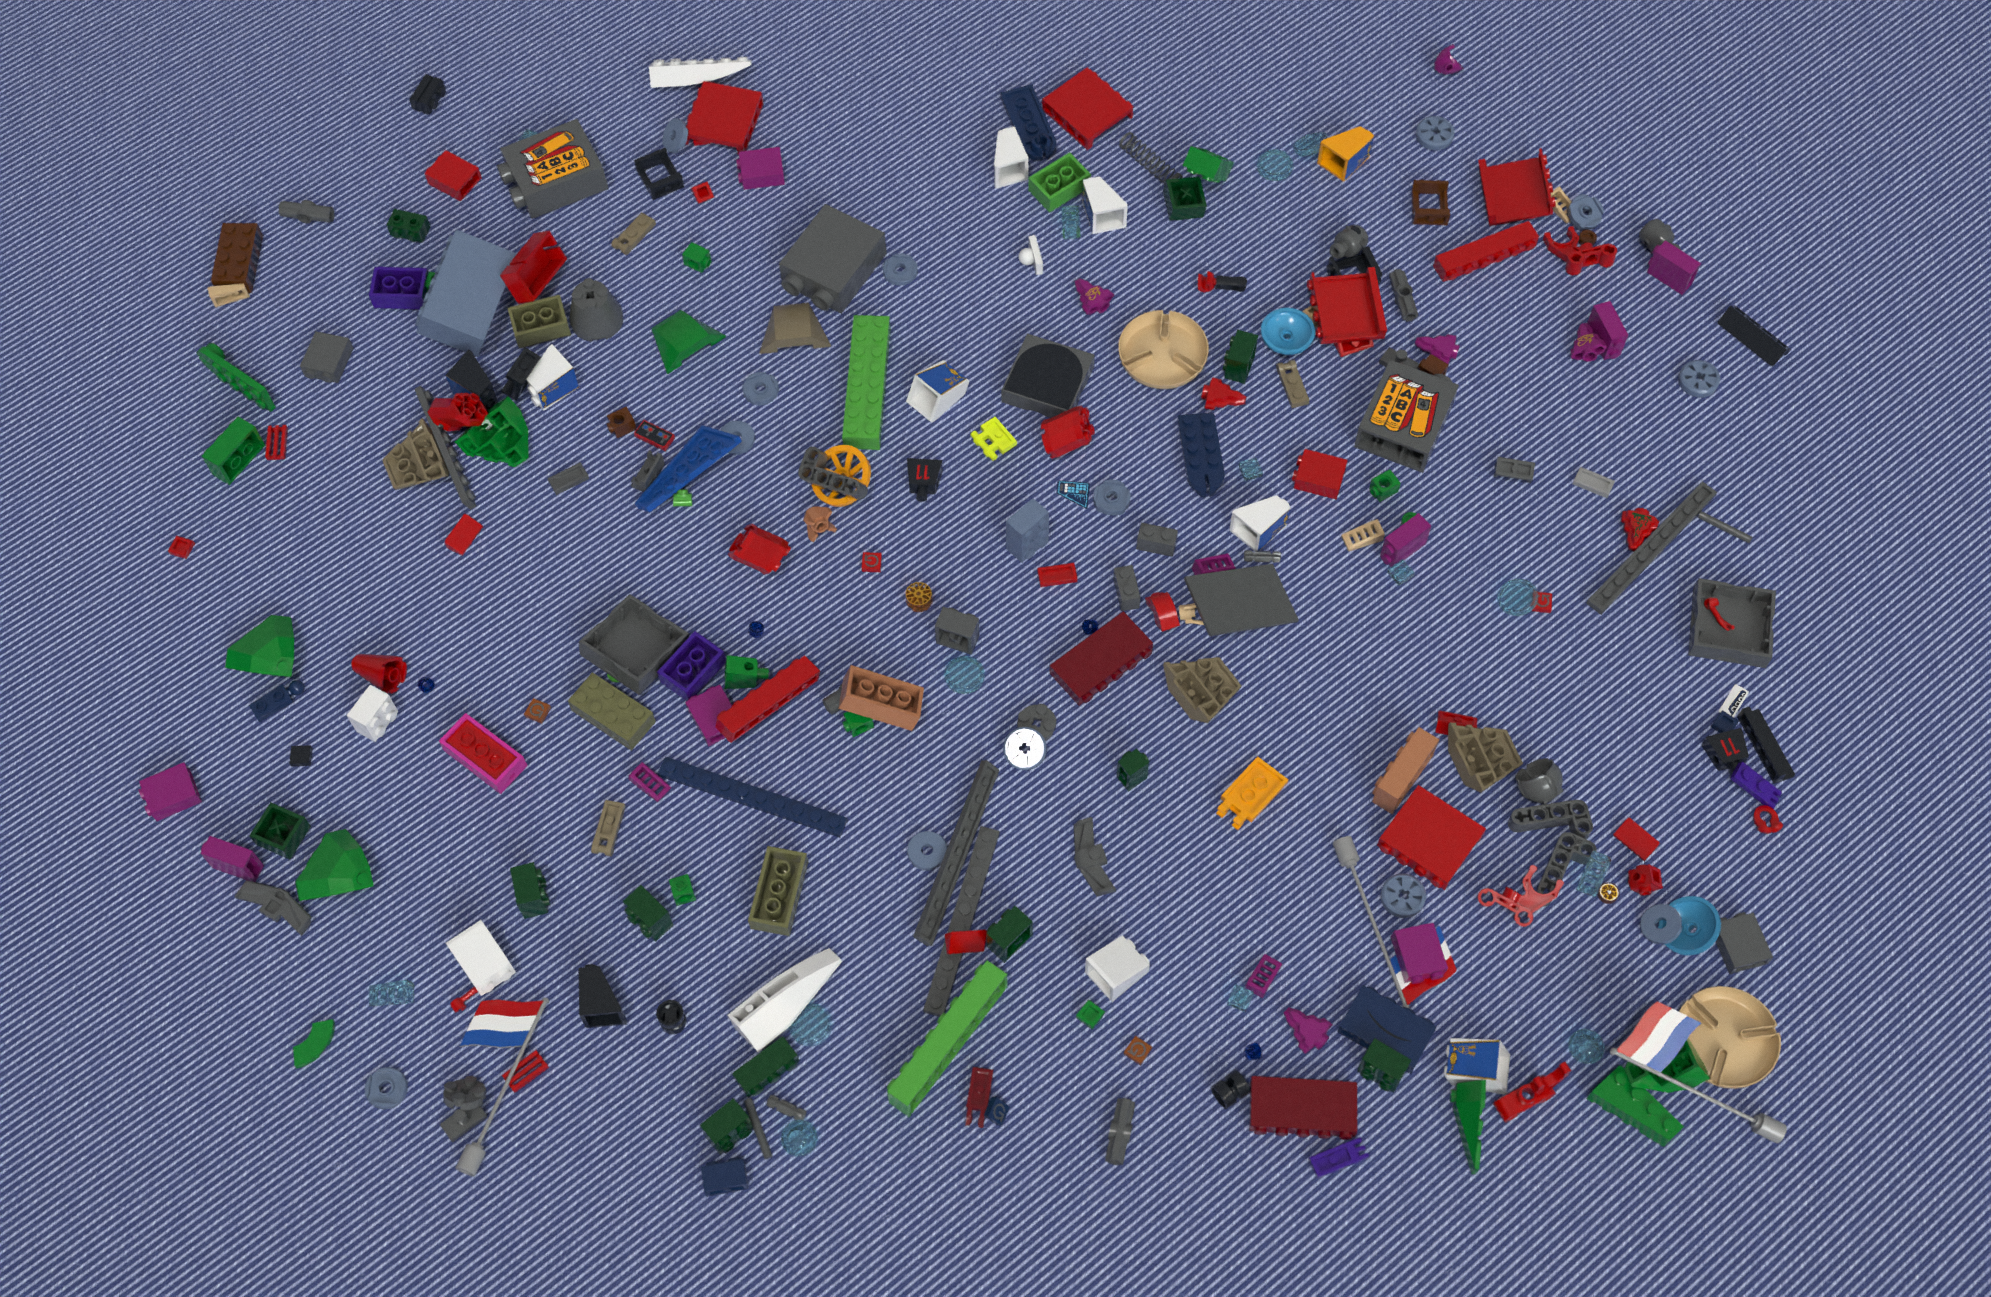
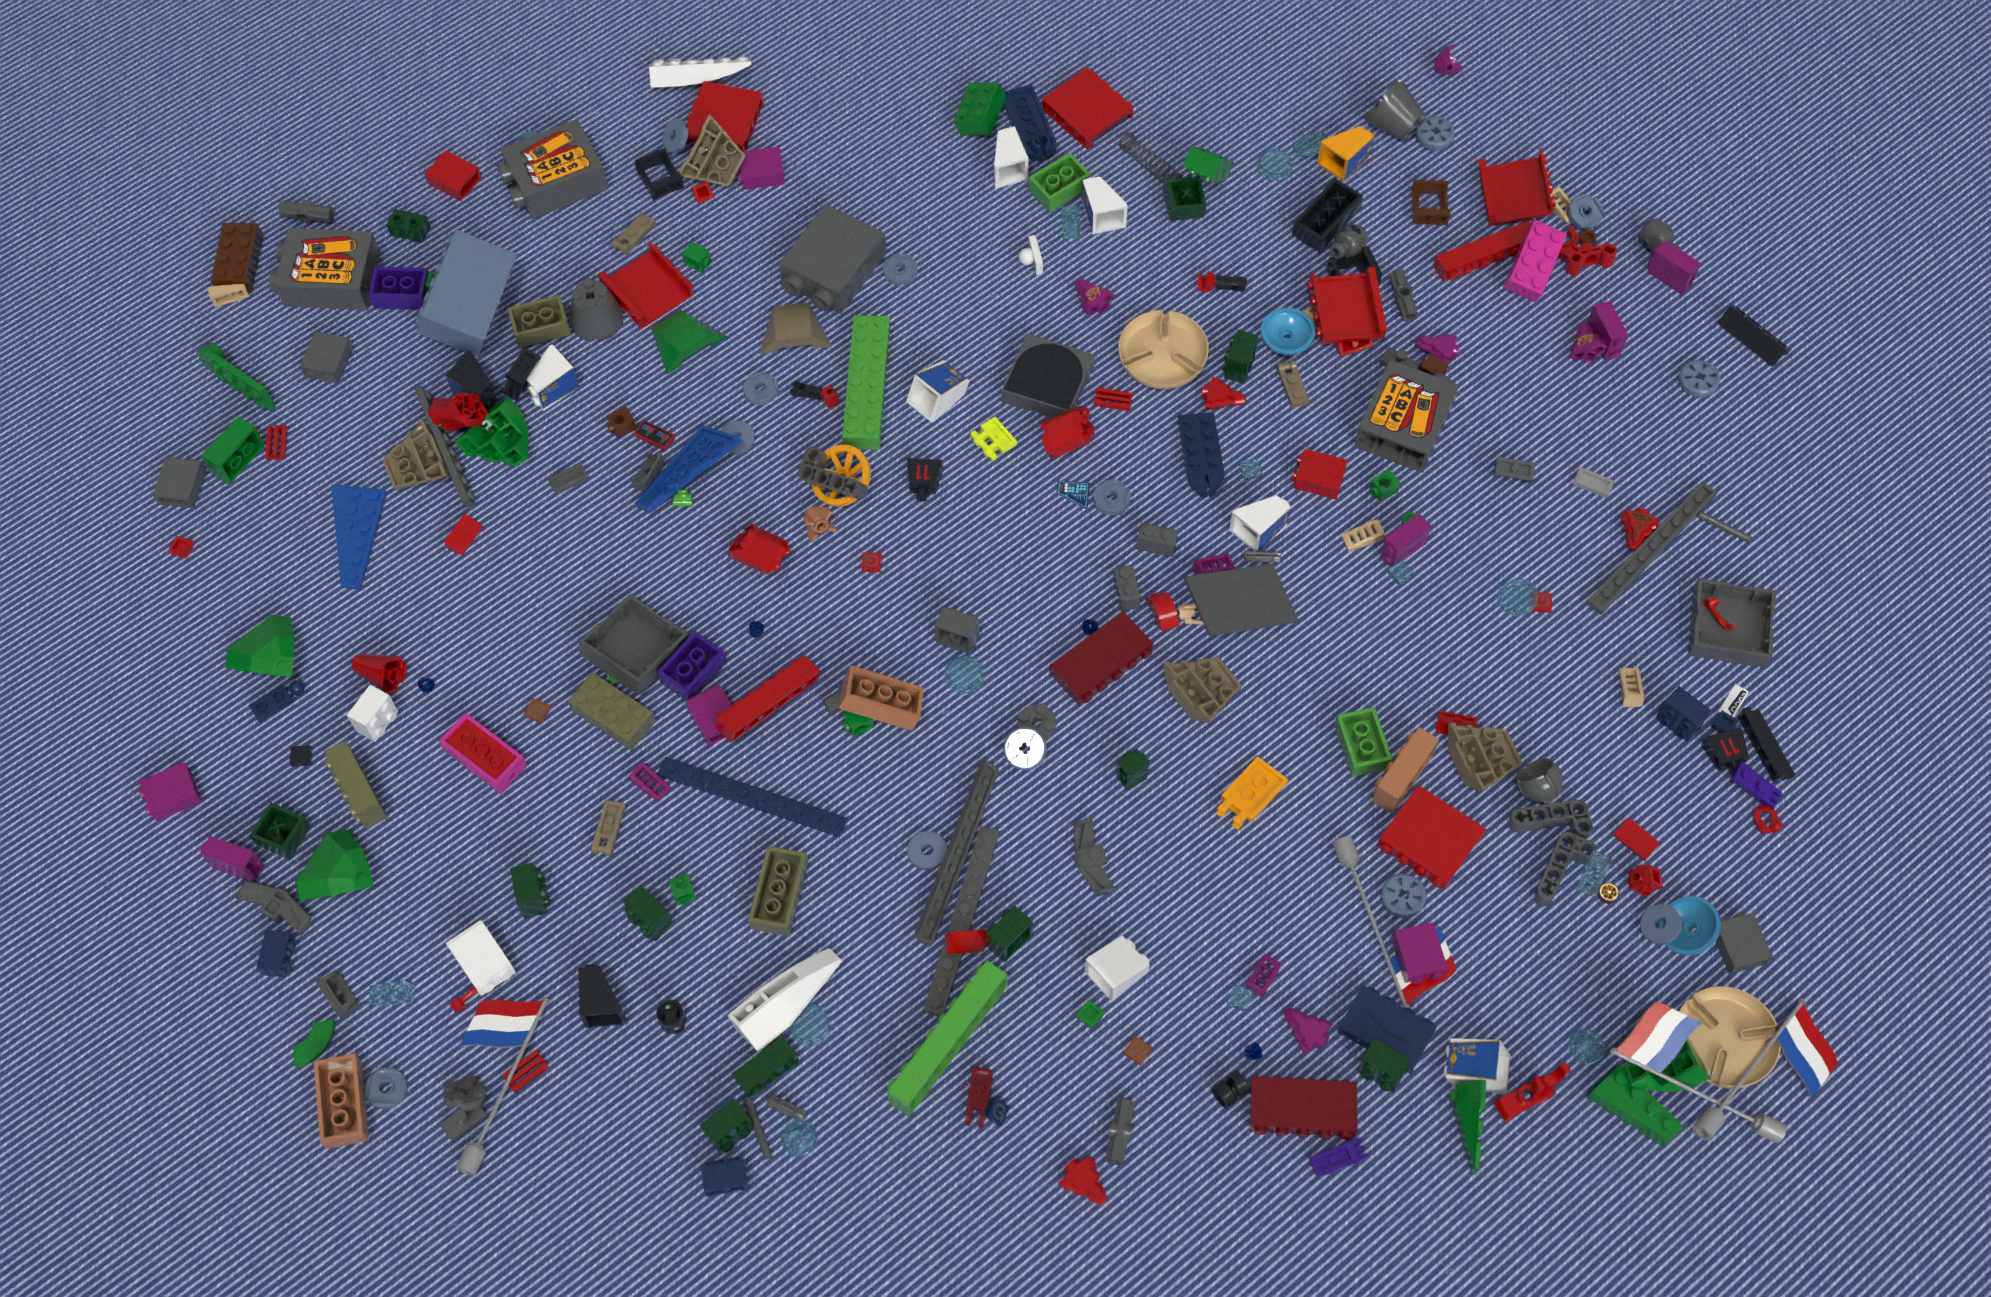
black brick [409,74,446,115] -> none
red piece [500,230,567,304] -> none
green torso [724,655,769,689] -> none
clear orange wheel [905,582,932,612] -> none
sand blue brick [1006,498,1049,563] -> none
red tile [1037,563,1078,587] -> none
piece [1478,865,1564,927] -> none
none -> dark grey brick [153,457,206,508]
none -> dark blue brick [256,930,296,977]
none -> dark grey brick [270,228,381,311]
none -> nougat brick [314,1053,369,1149]
none -> dark grey hinge [316,971,360,1019]
none -> olive brick [324,740,388,829]
none -> blue wing [331,484,387,590]
none -> red panel [598,241,693,330]
none -> dark tan wedge [679,114,746,186]
none -> piece [790,381,839,408]
none -> green brick [953,82,1006,135]
none -> red rock [1058,1155,1107,1205]
none -> red tile [1094,387,1133,411]
none -> black brick [1292,178,1363,252]
none -> bright green brick [1334,707,1392,777]
none -> dark grey cone [1364,79,1427,142]
none -> dark pink brick [1503,219,1567,302]
none -> tan slope [1619,668,1644,707]
none -> dark blue brick [1656,686,1711,742]
none -> flag [1692,999,1838,1141]

